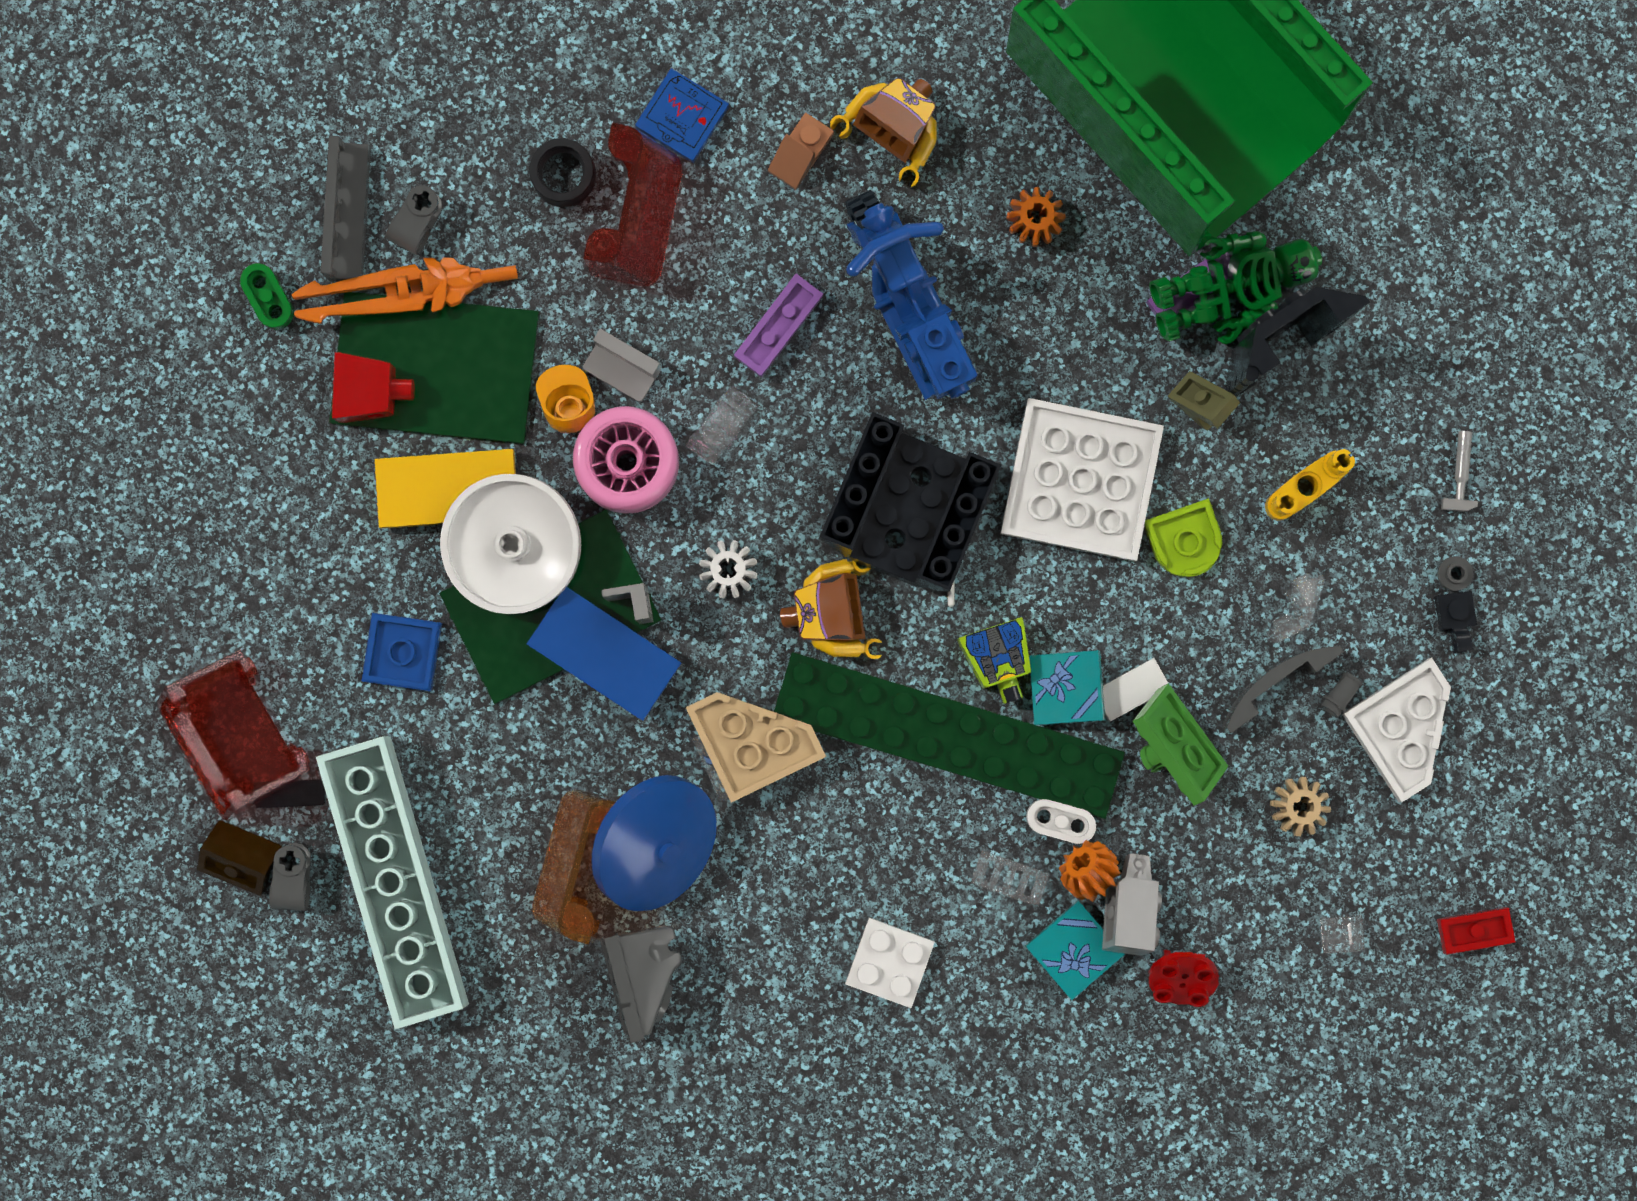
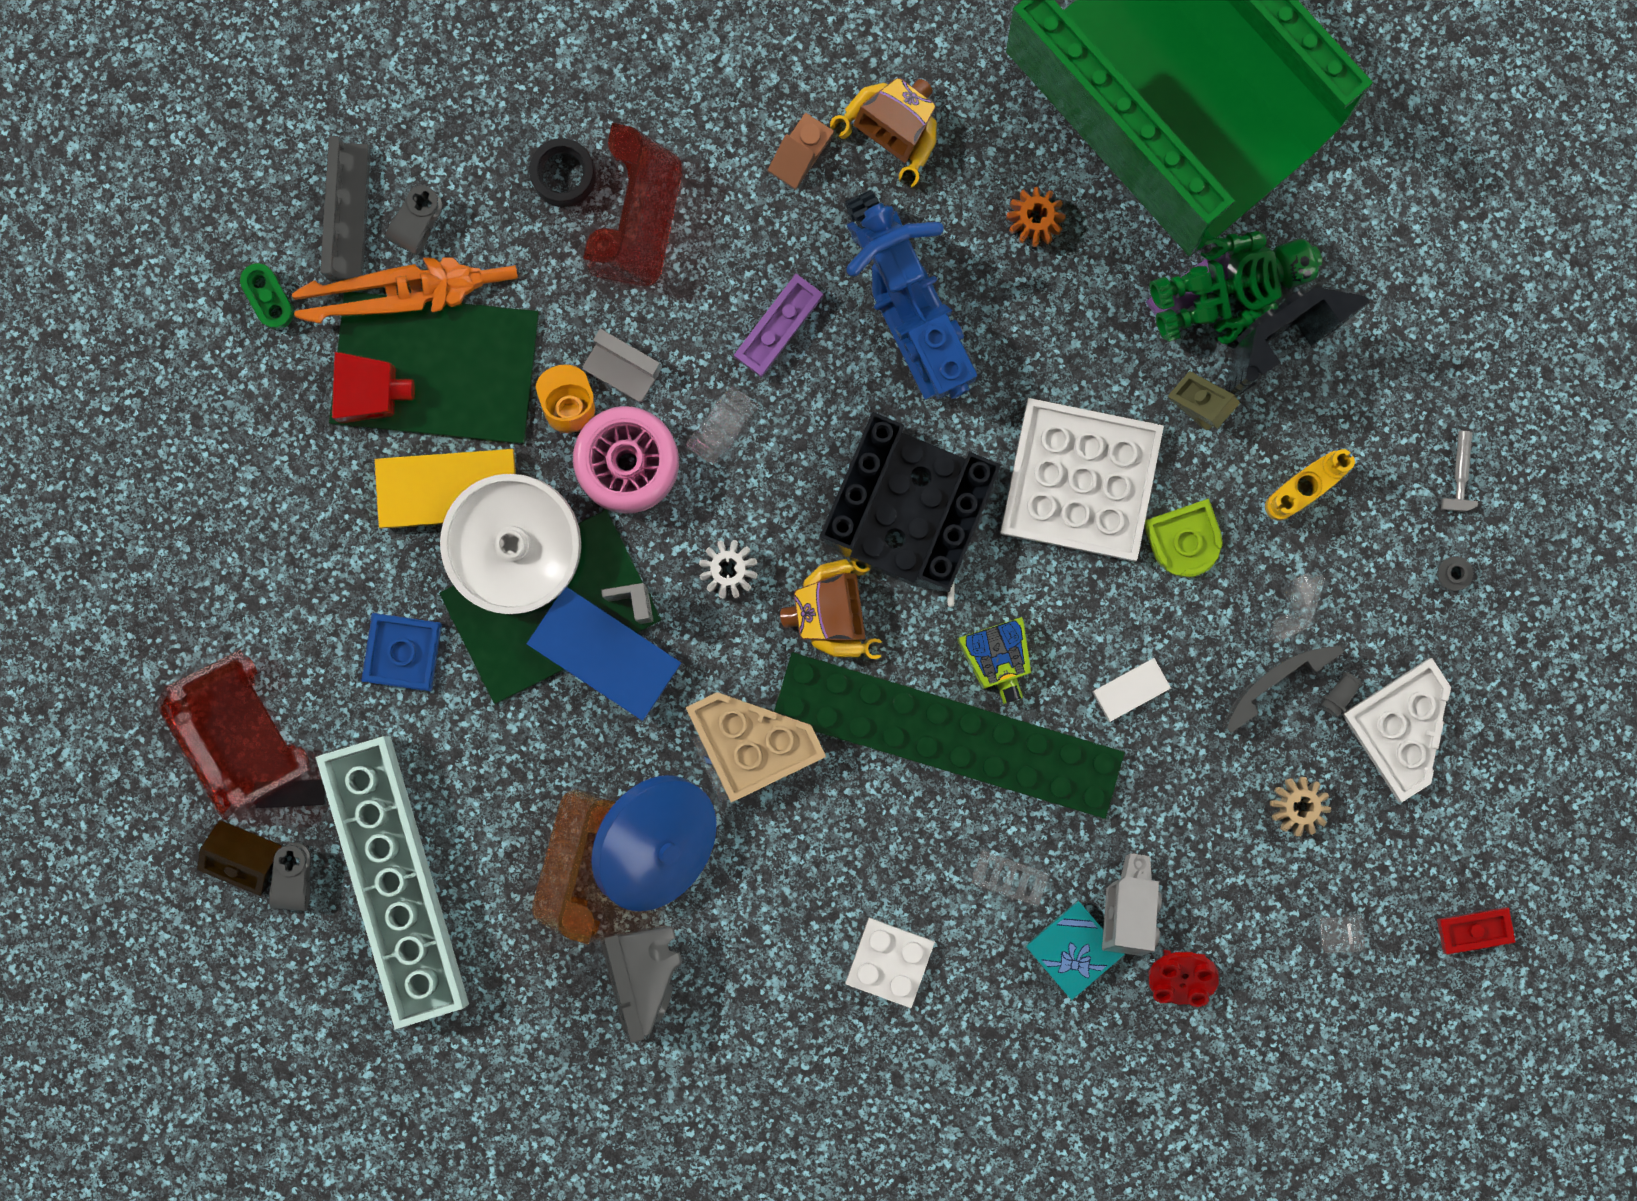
blue tile [635,68,729,164] -> none
white plate [1026,799,1096,844] -> none
teal tile [1029,650,1105,725] -> none
orange gear [1059,840,1121,902] -> none
bright green plate [1132,683,1228,806] -> none
black plate [1434,591,1477,654] -> none

